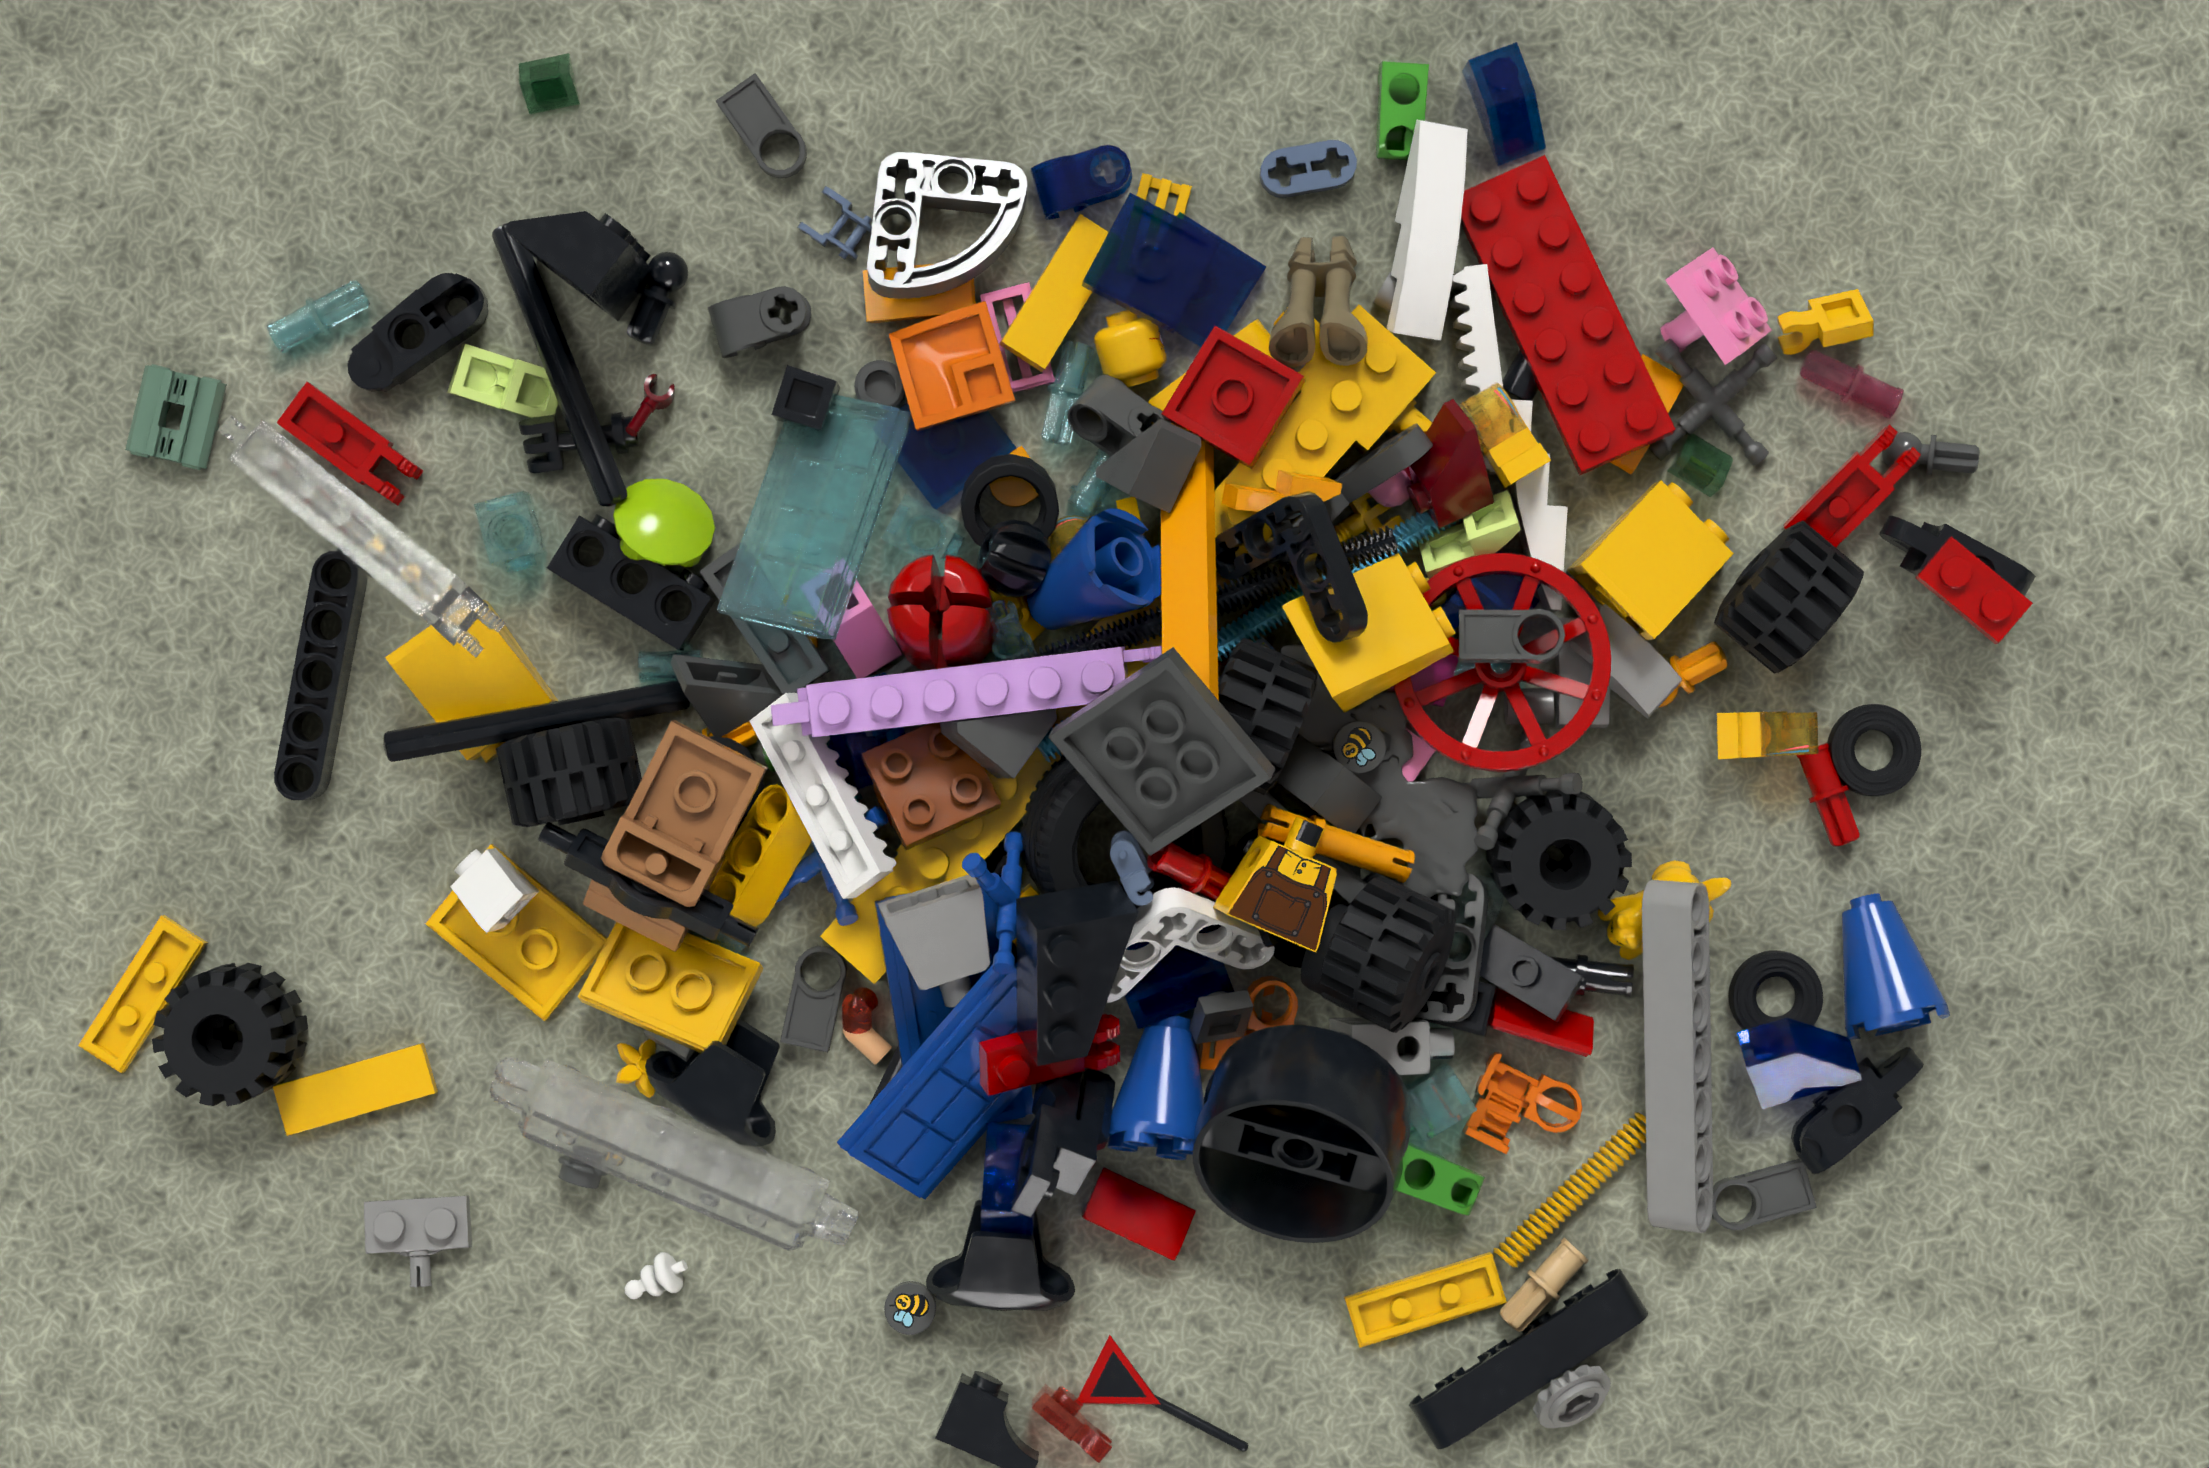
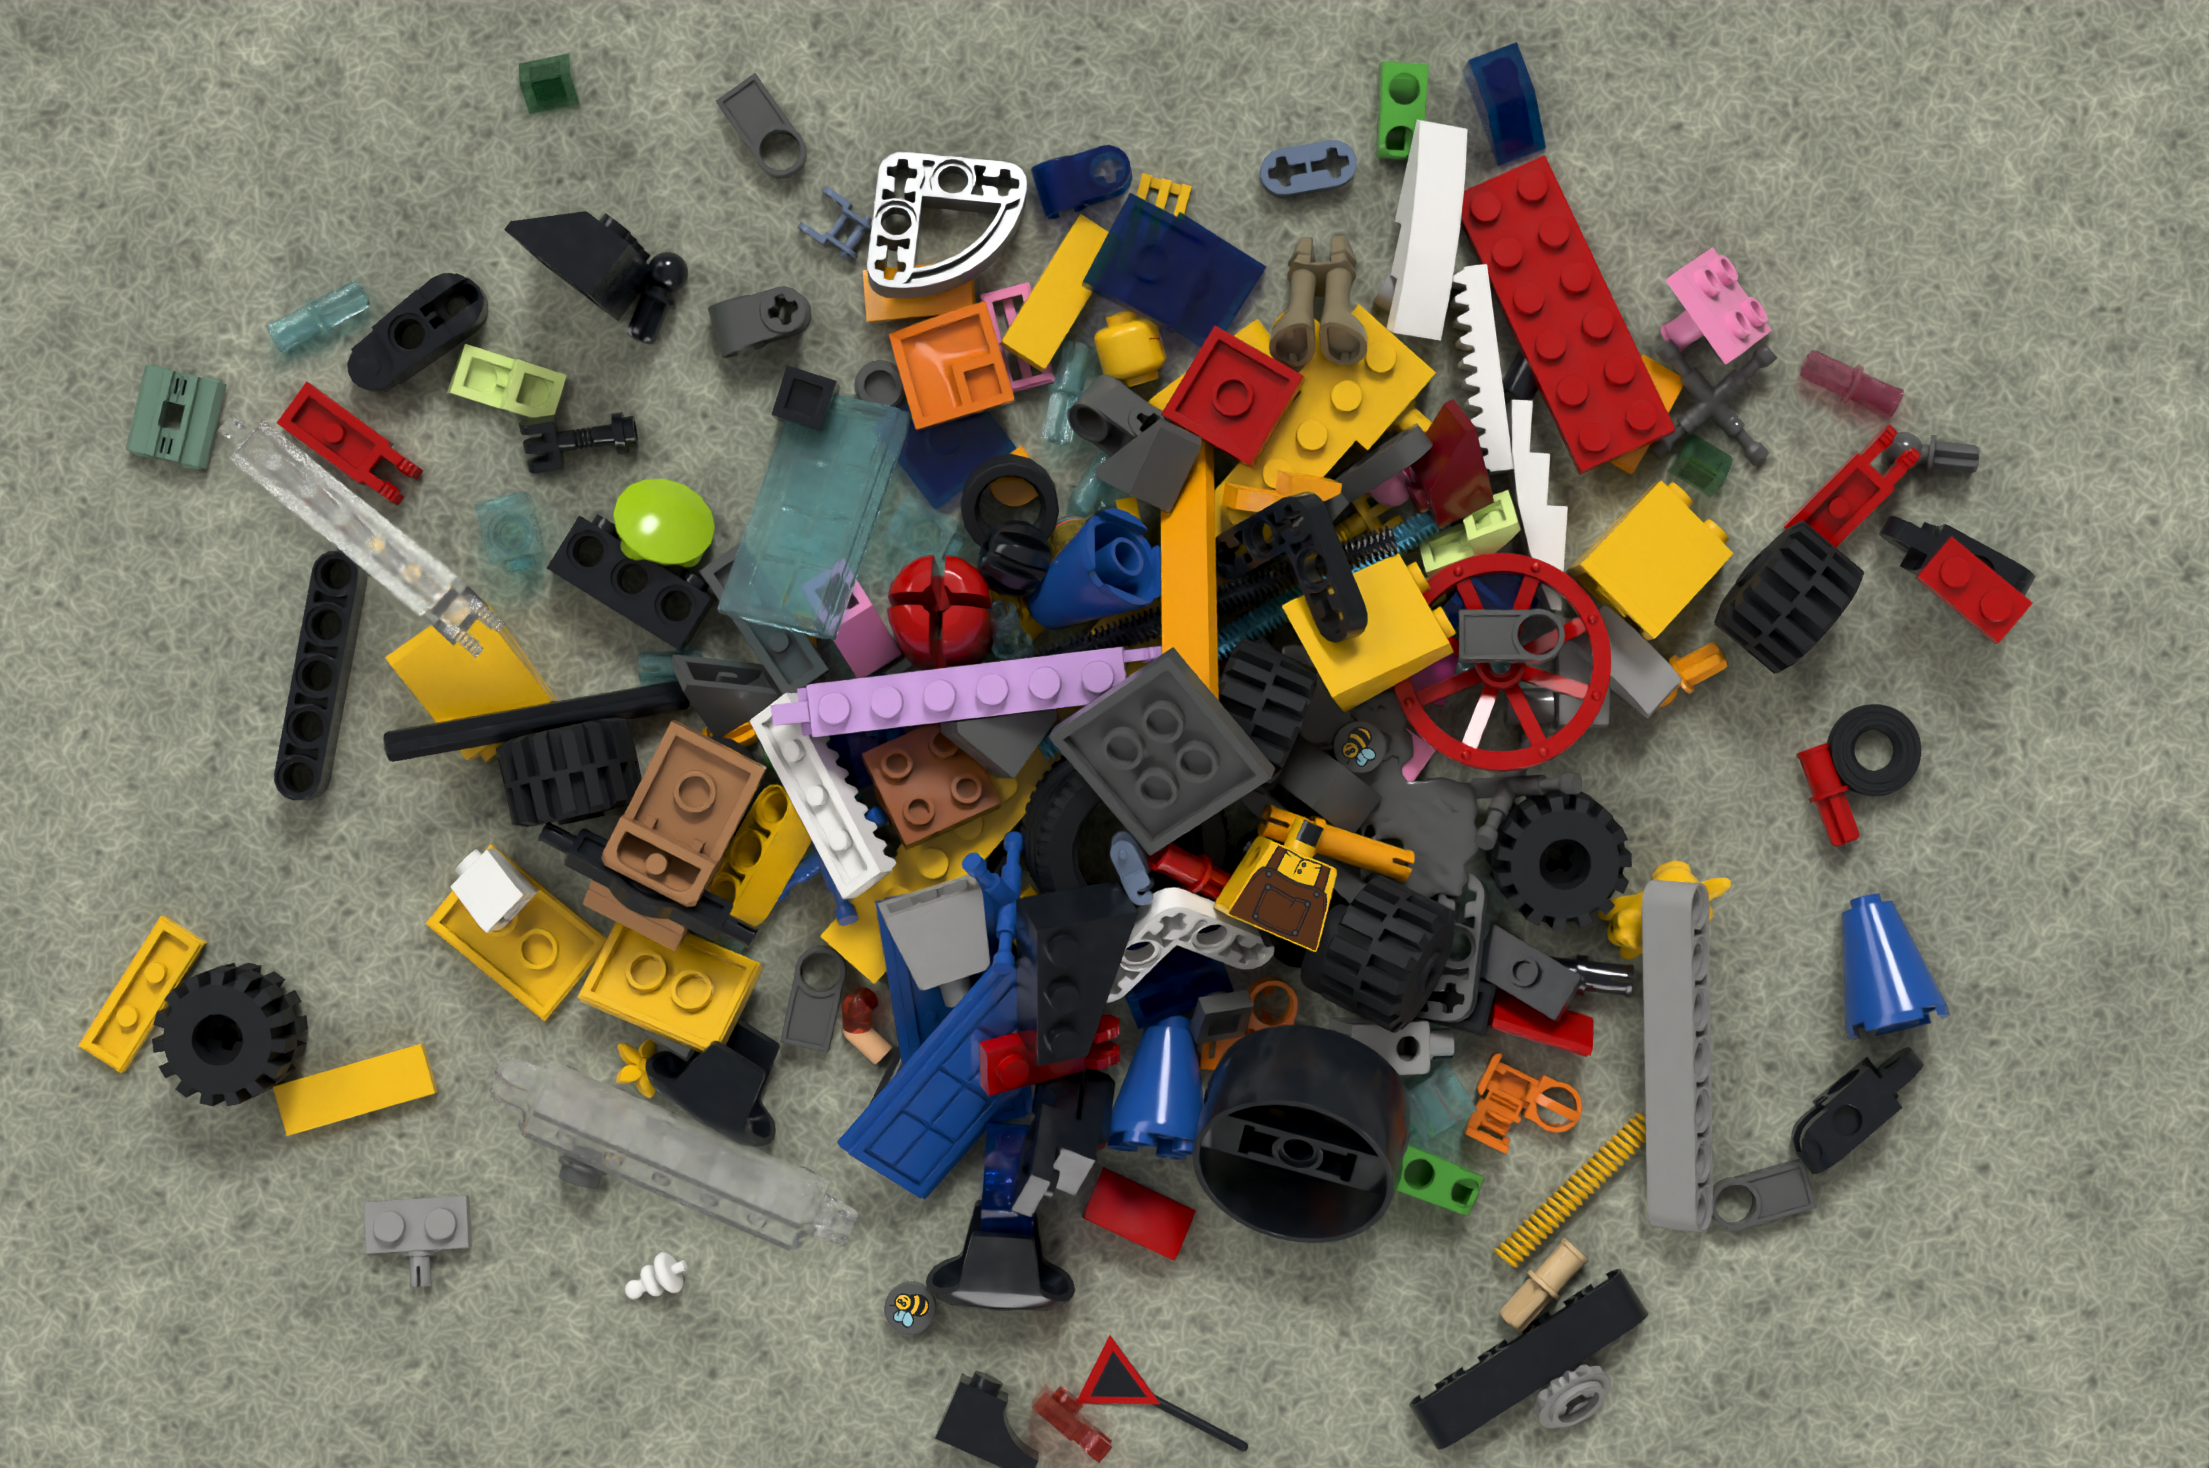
black axle [492,223,627,507] -> none
dark red hand [625,374,675,436] -> none
yellow tile [1344,1252,1507,1348] -> none
leg [1460,382,1551,488] -> none
leg [1717,711,1818,759] -> none
black tyre [1729,950,1823,1043] -> none
clear blue slope [1737,1017,1862,1109] -> none
yellow plate [1777,289,1874,355] -> none

